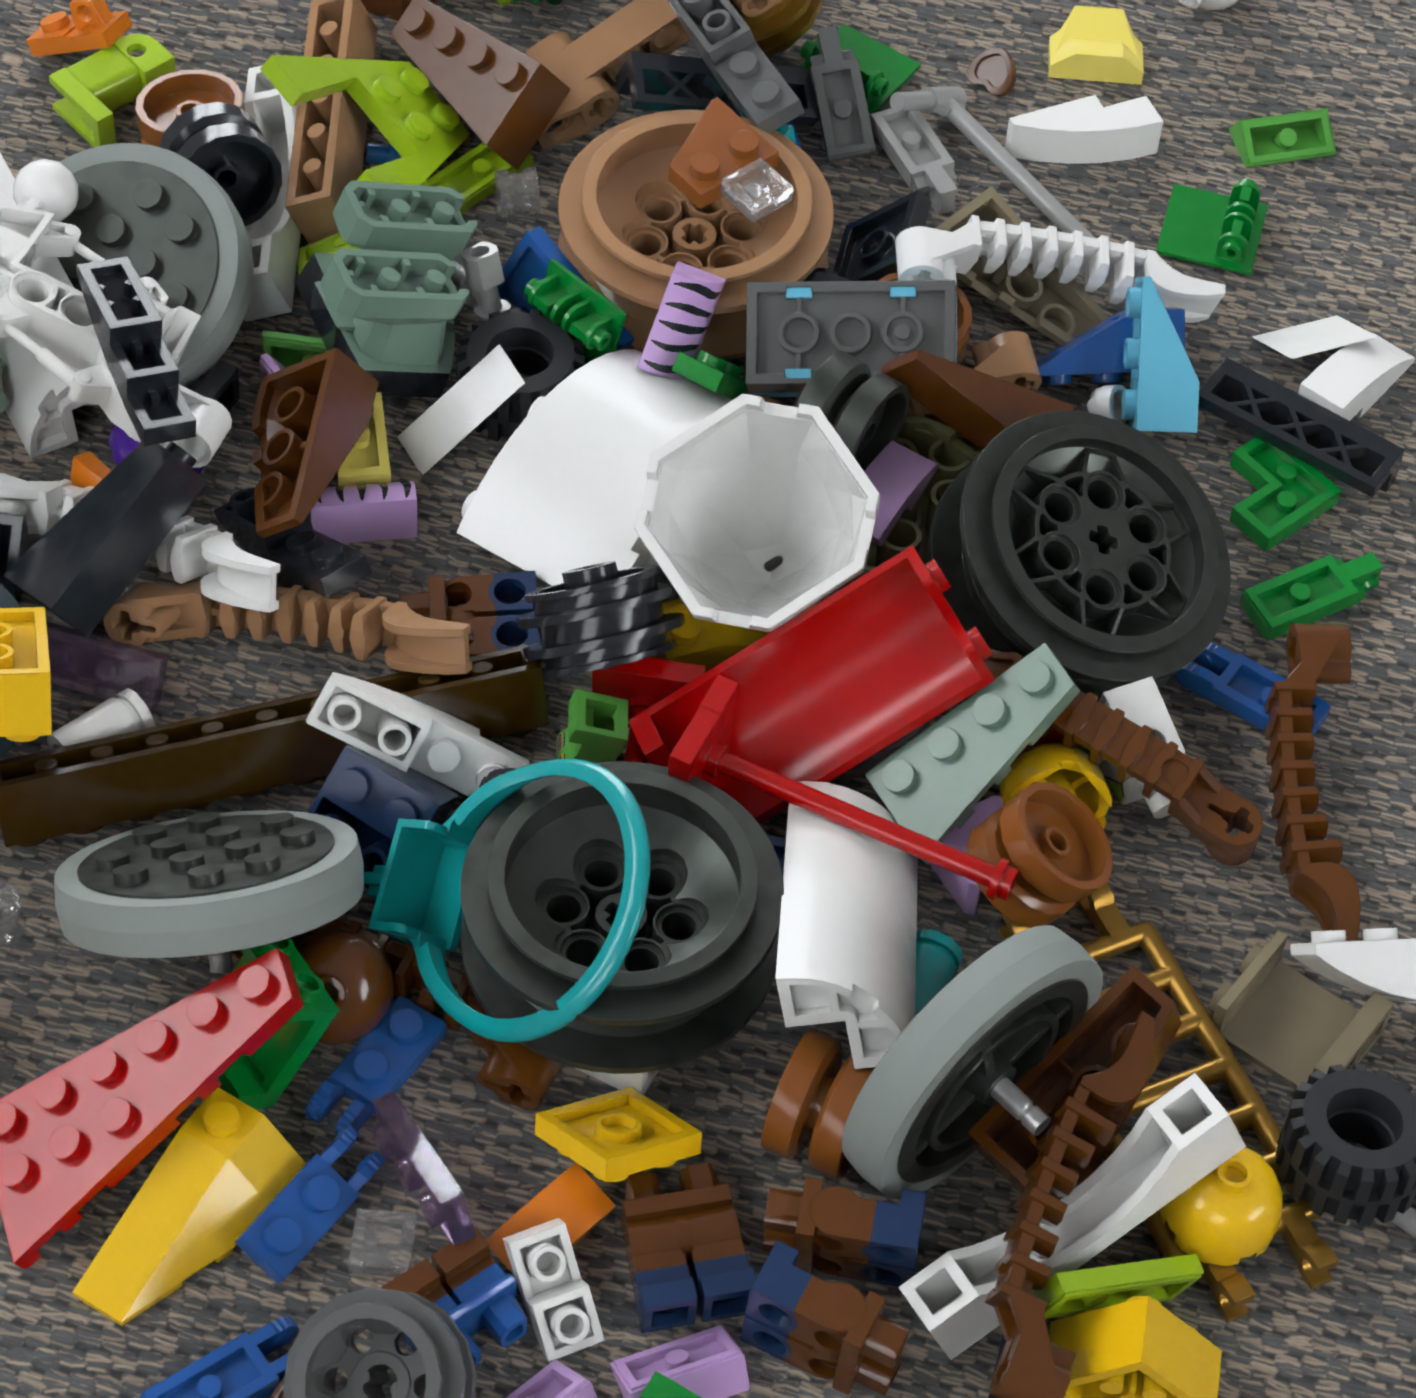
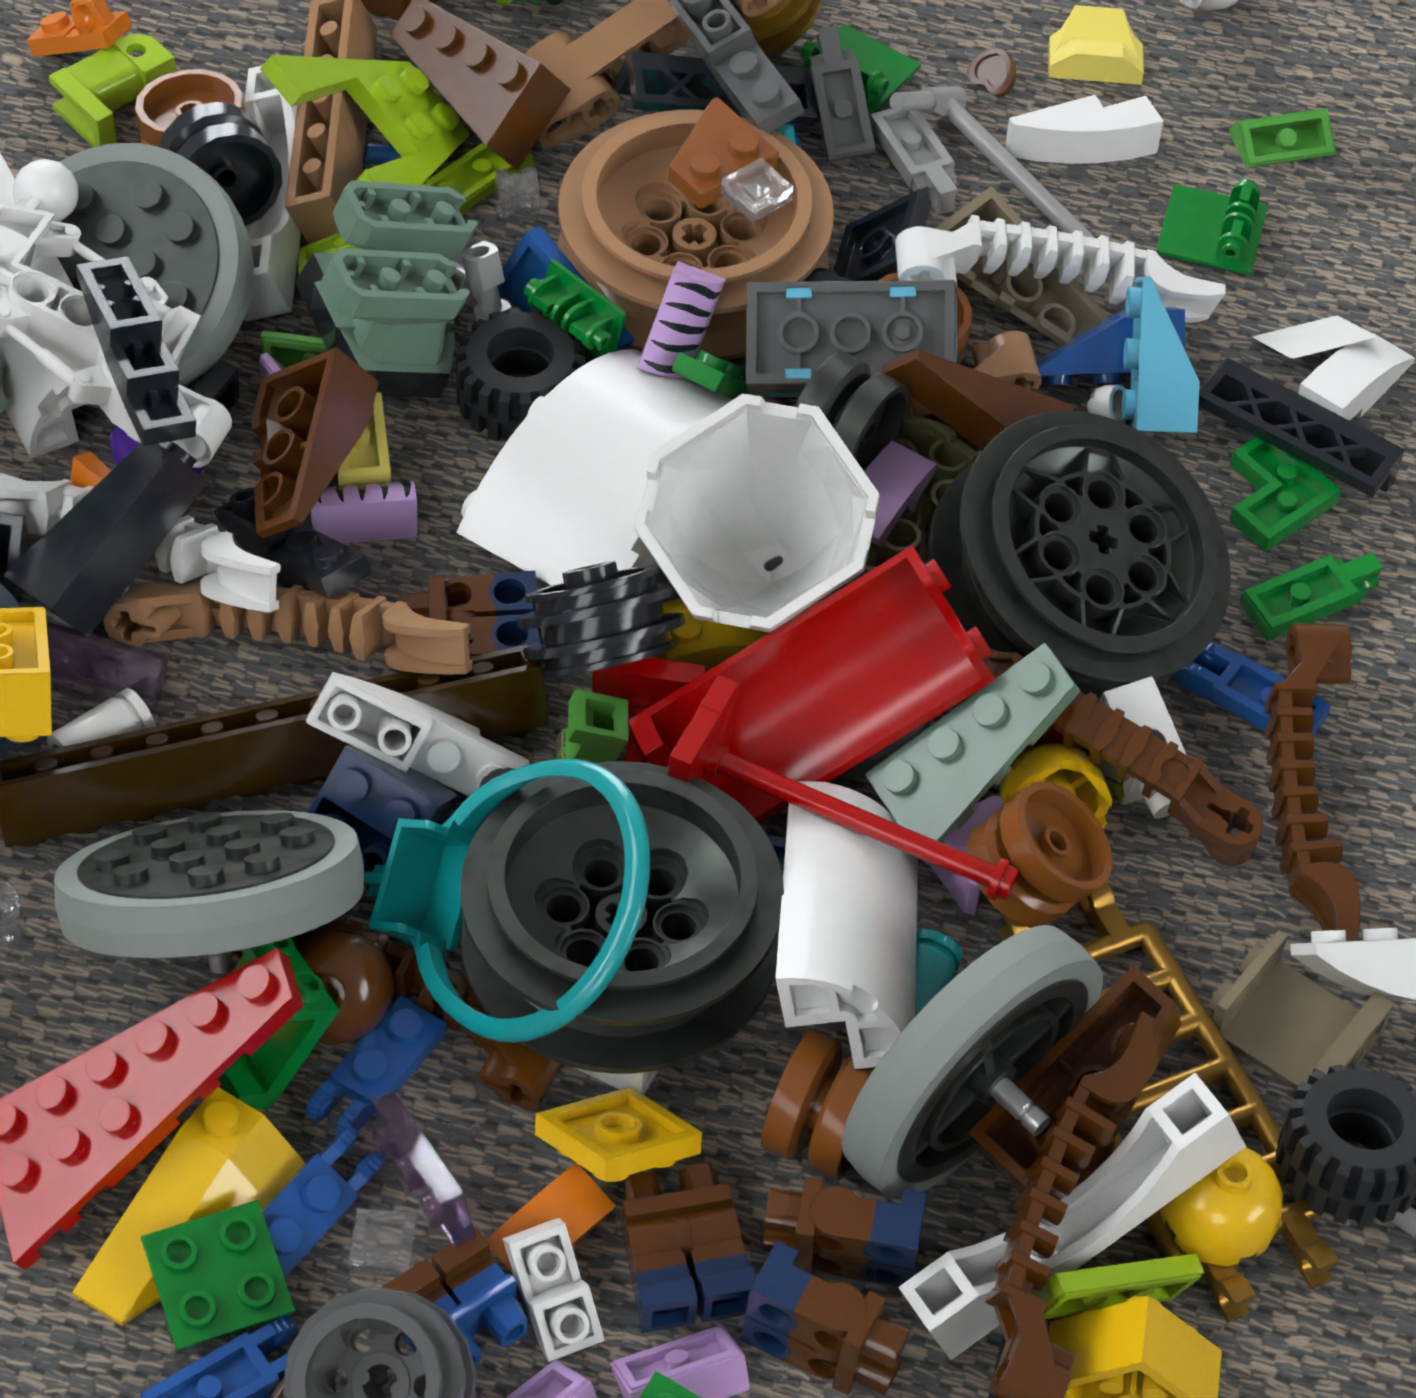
white sticker [397,344,525,475] -> none
none -> green hinge [140,1200,296,1351]

